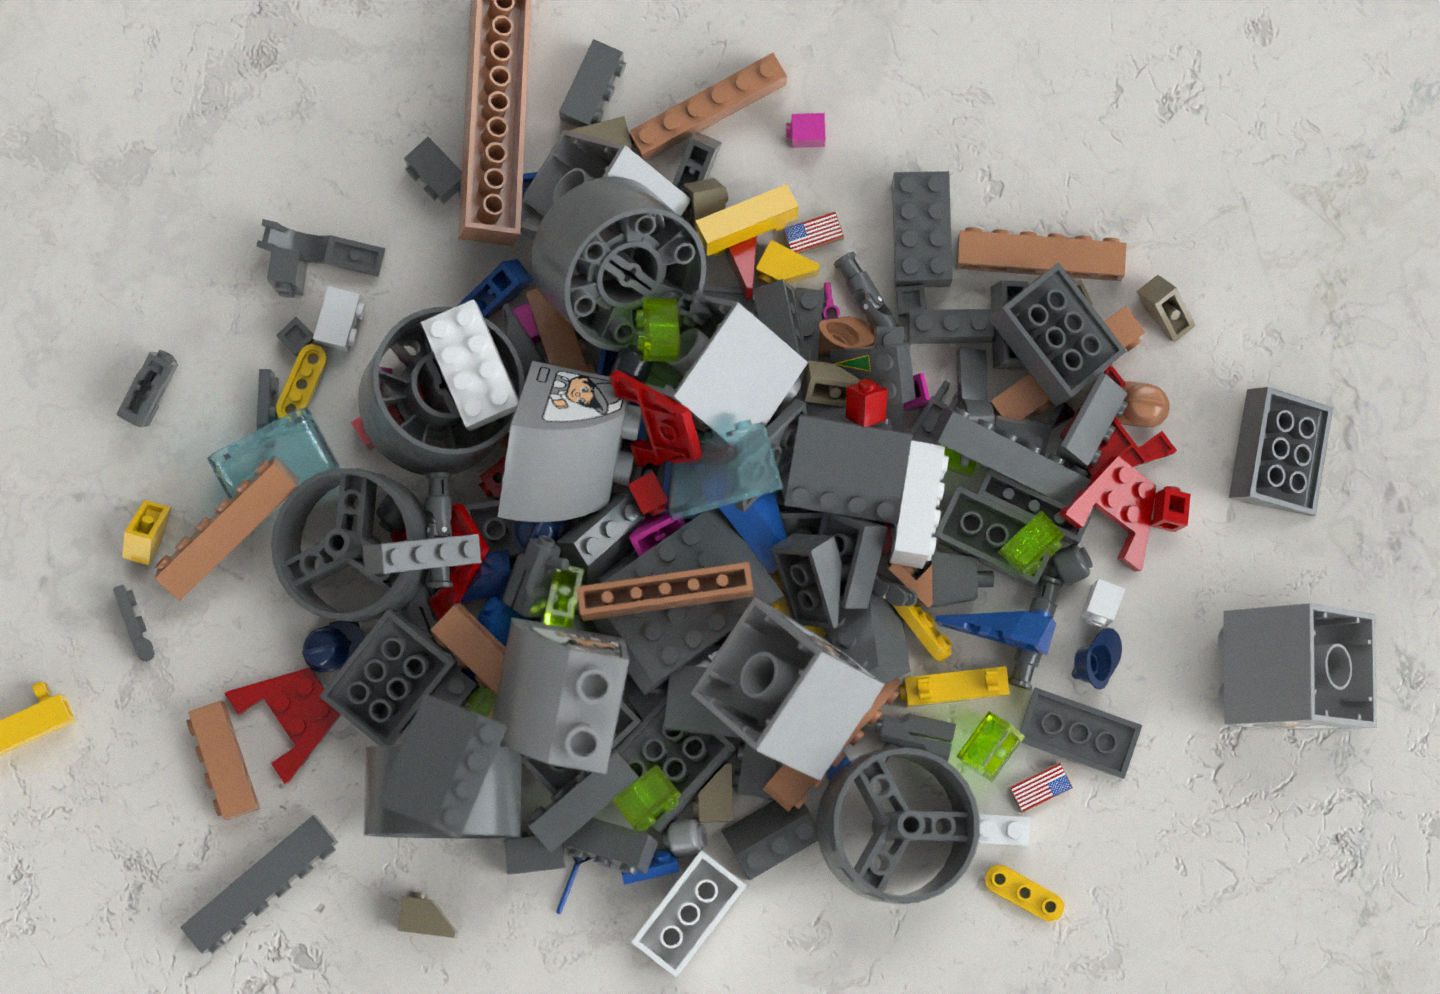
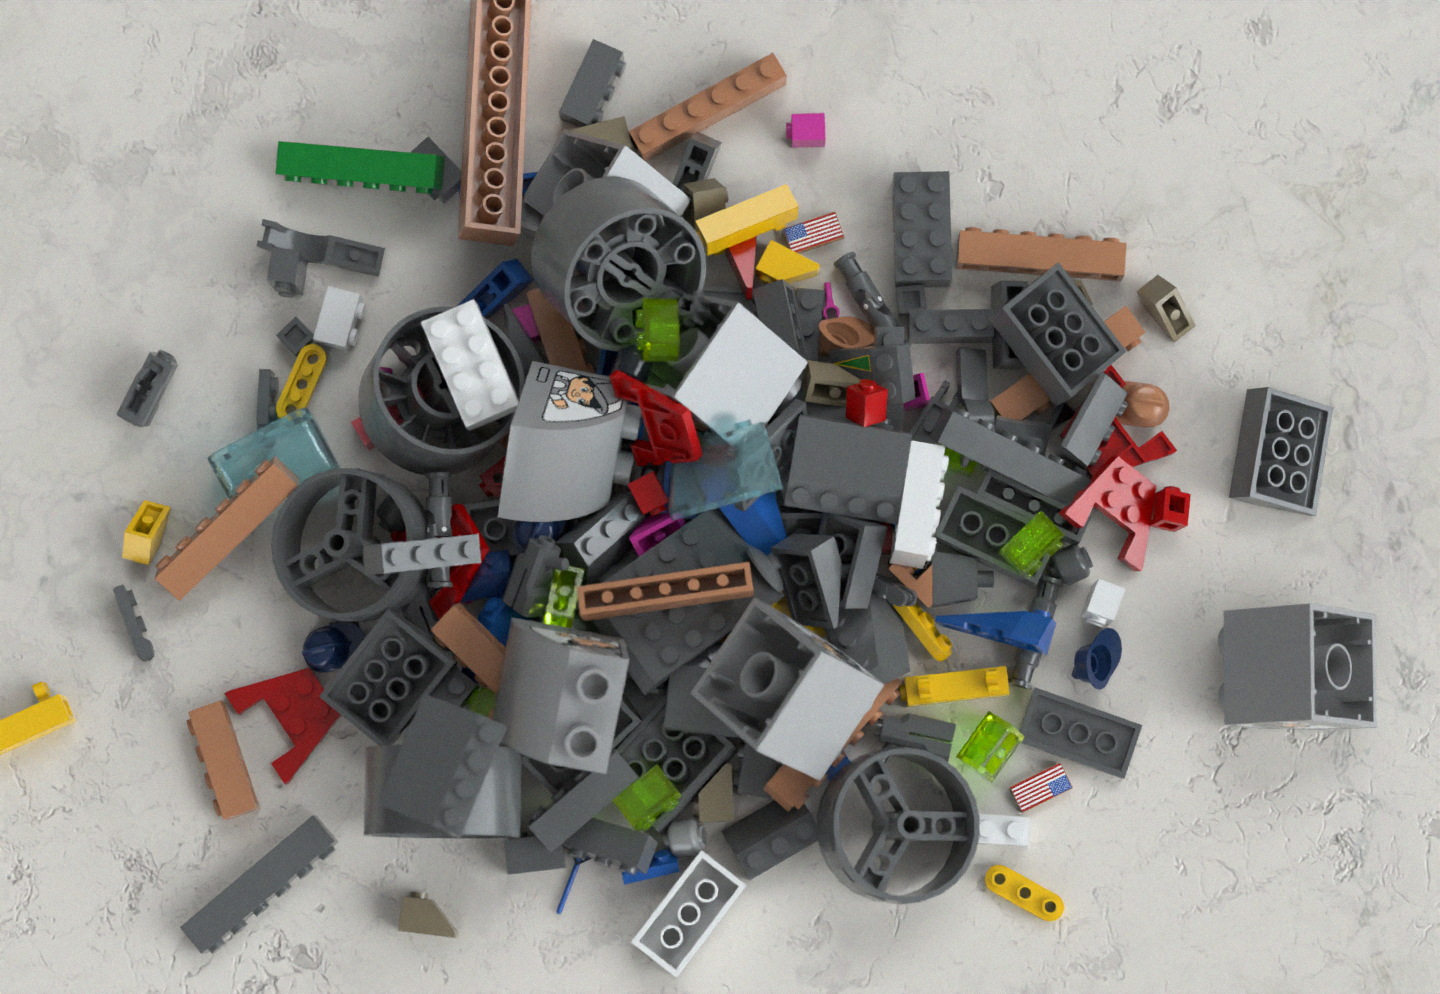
none -> green brick [275,141,445,194]
none -> dark grey dish [745,545,784,592]

